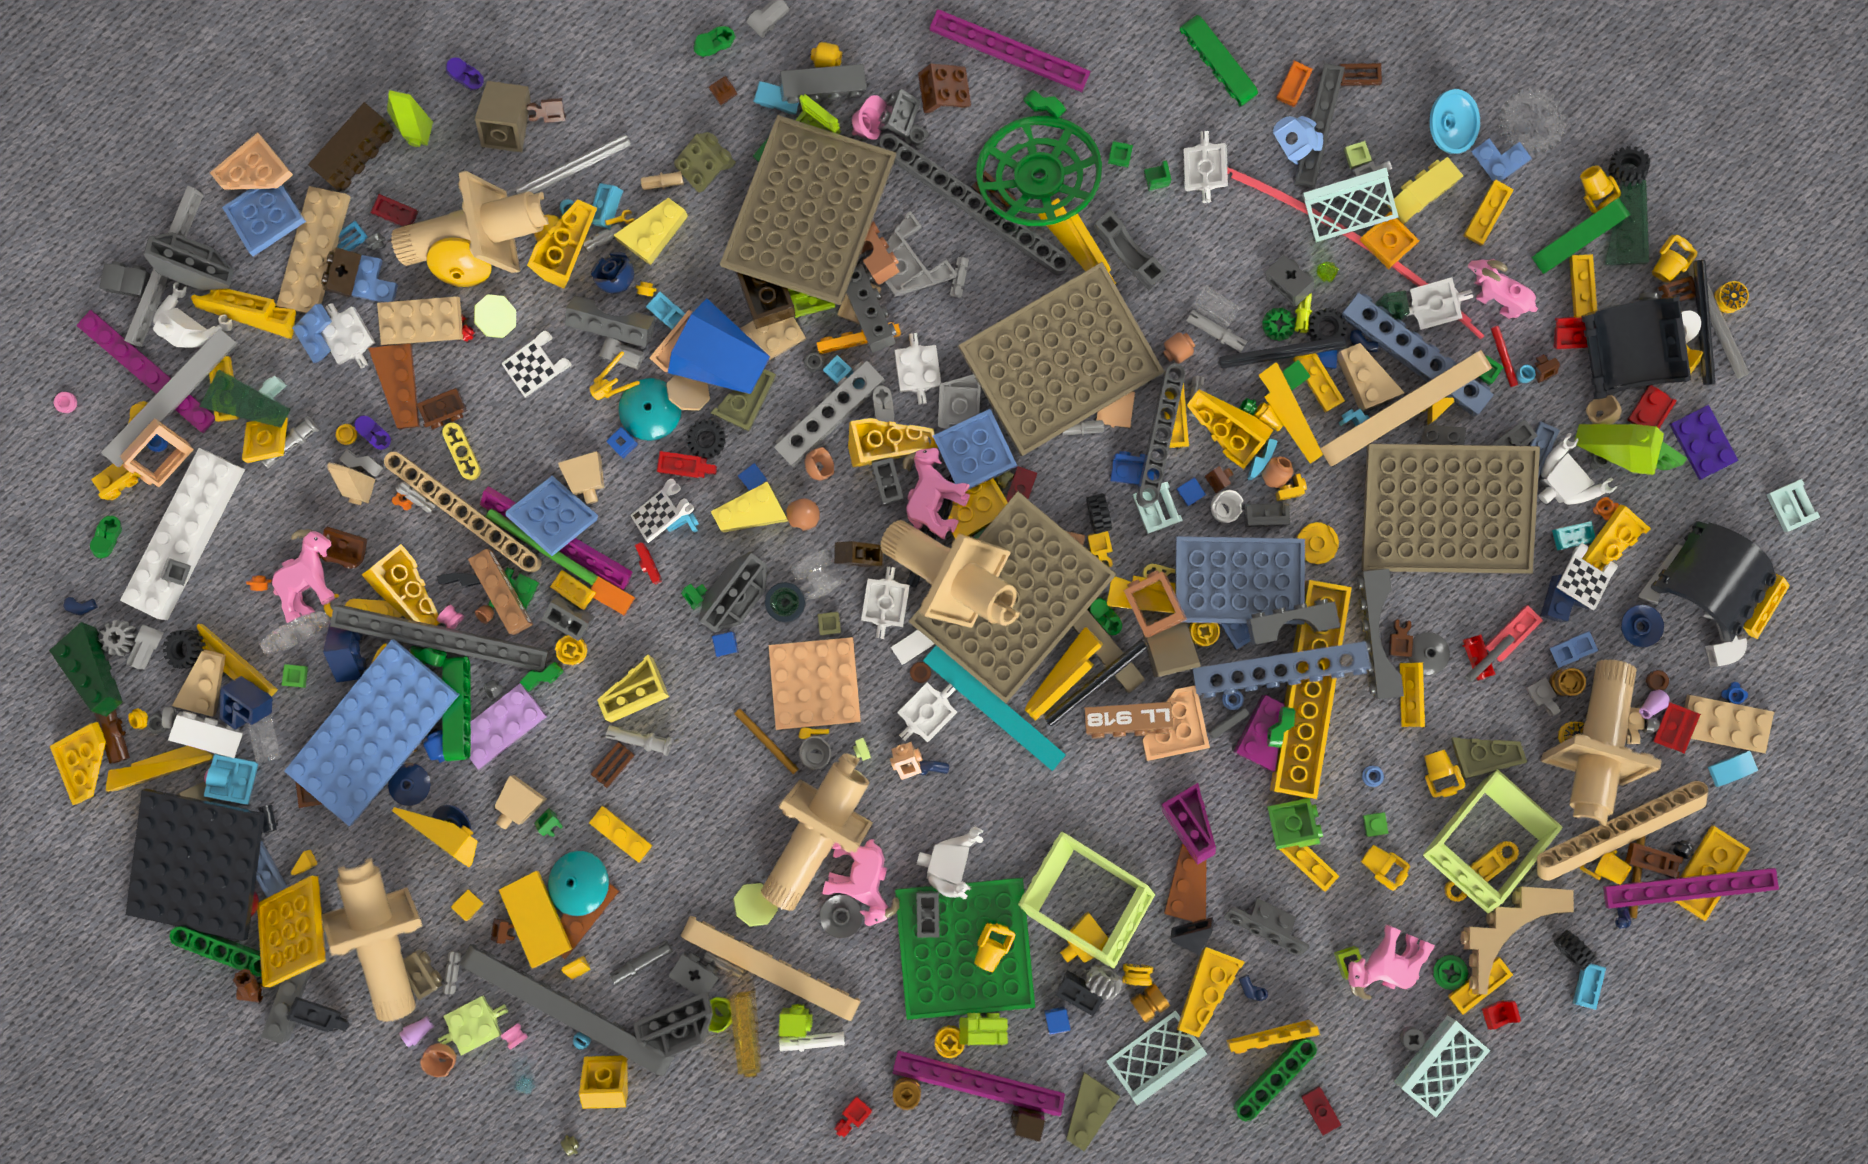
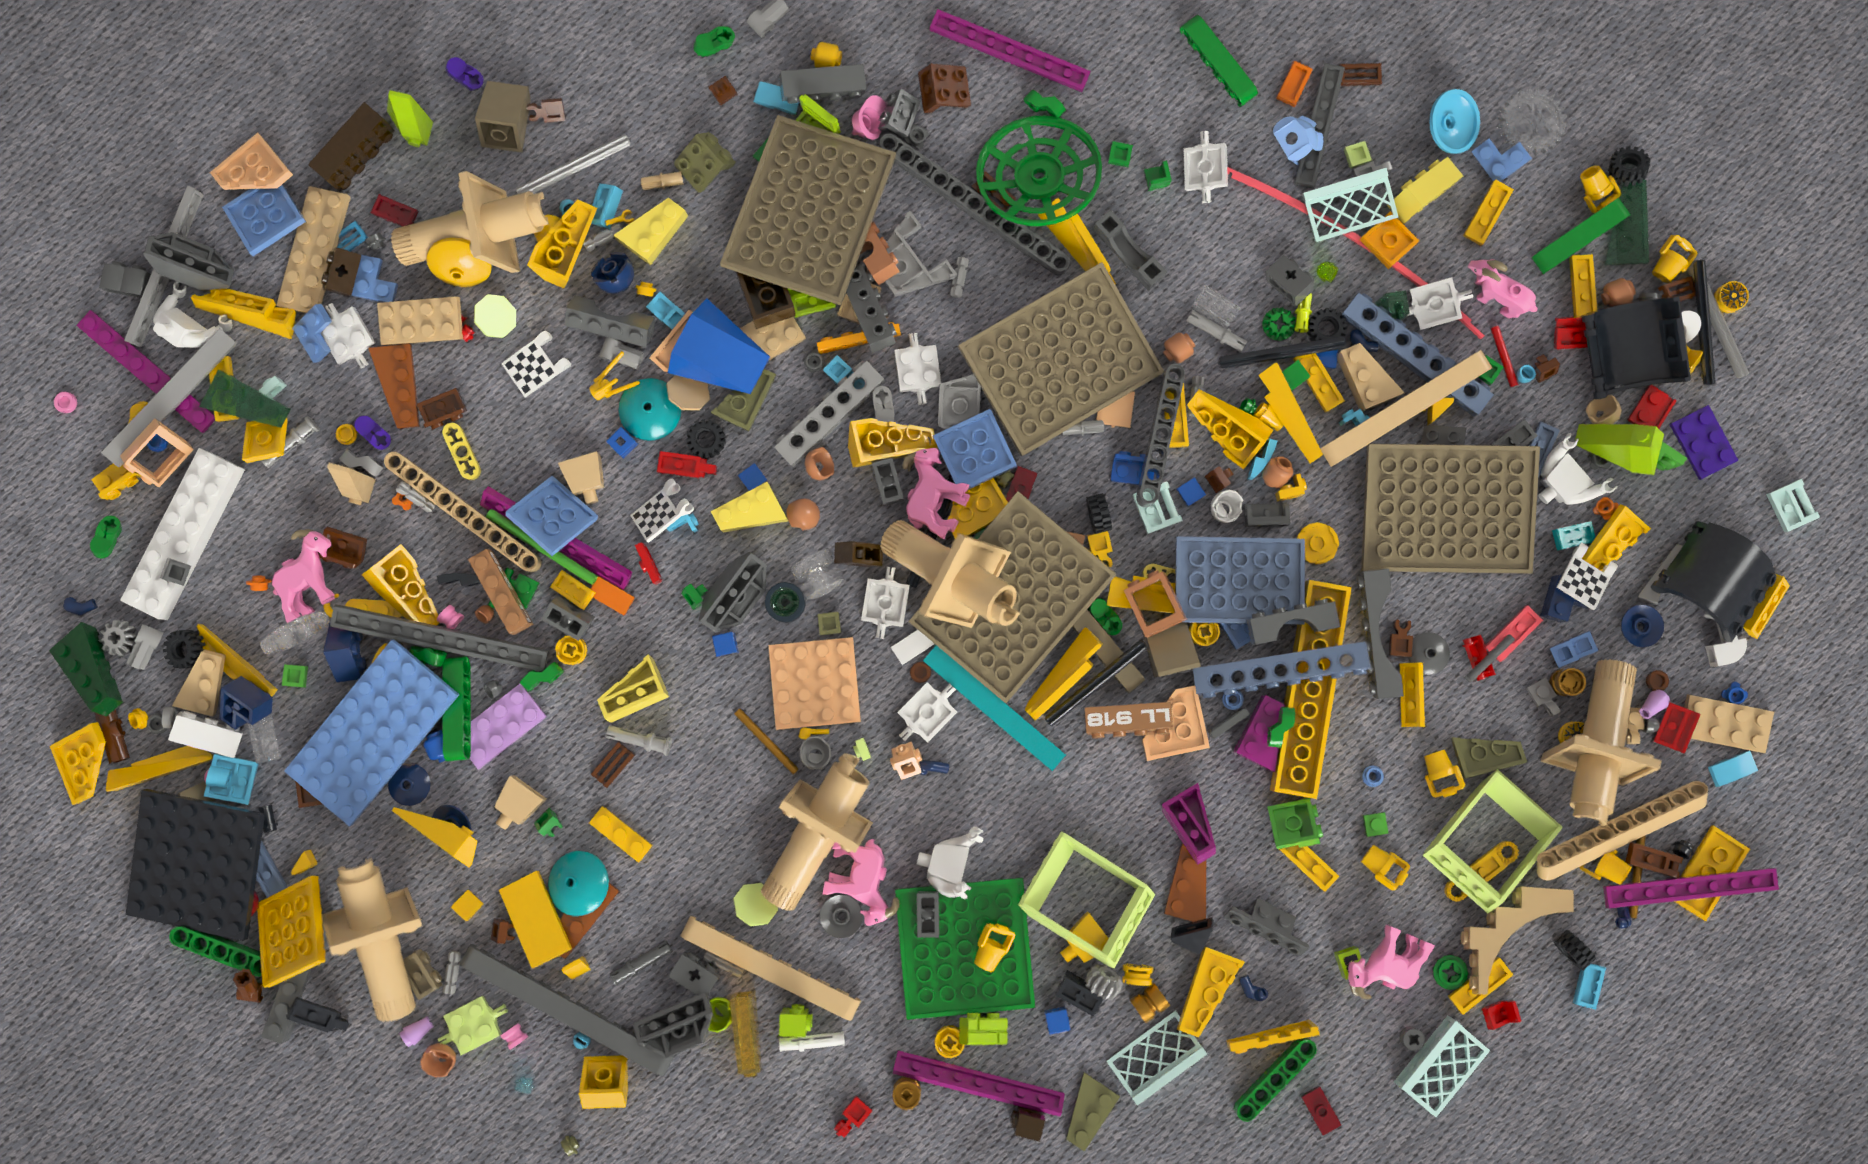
none -> nougat head [1601,278,1636,306]

